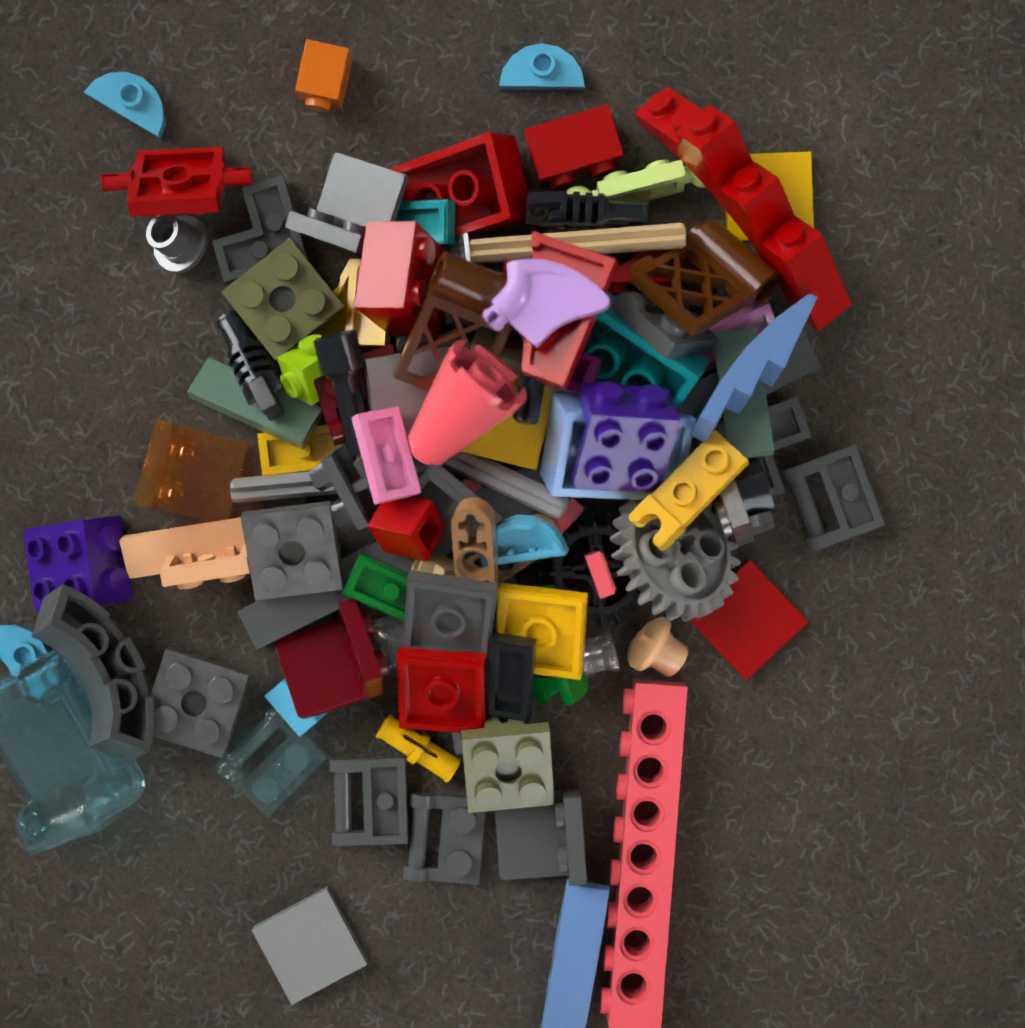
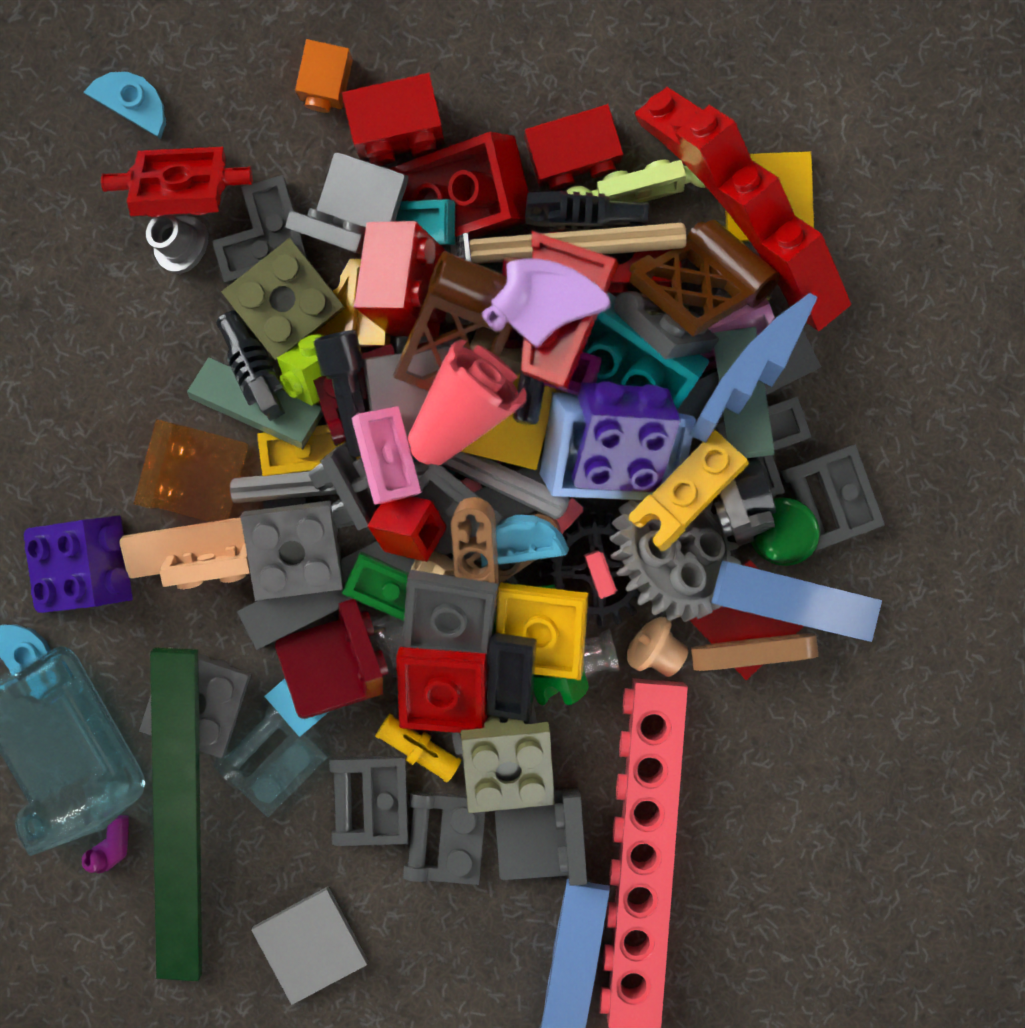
dark grey brick [31,584,154,761] -> none
medium azure plate [499,43,585,91] -> none
none -> magenta arm [81,815,129,874]
none -> dark green tile [150,647,202,981]
none -> red brick [342,73,445,166]
none -> medium nougat beam [691,633,819,671]
none -> medium blue slope [711,560,882,642]
none -> green hat [750,497,820,566]

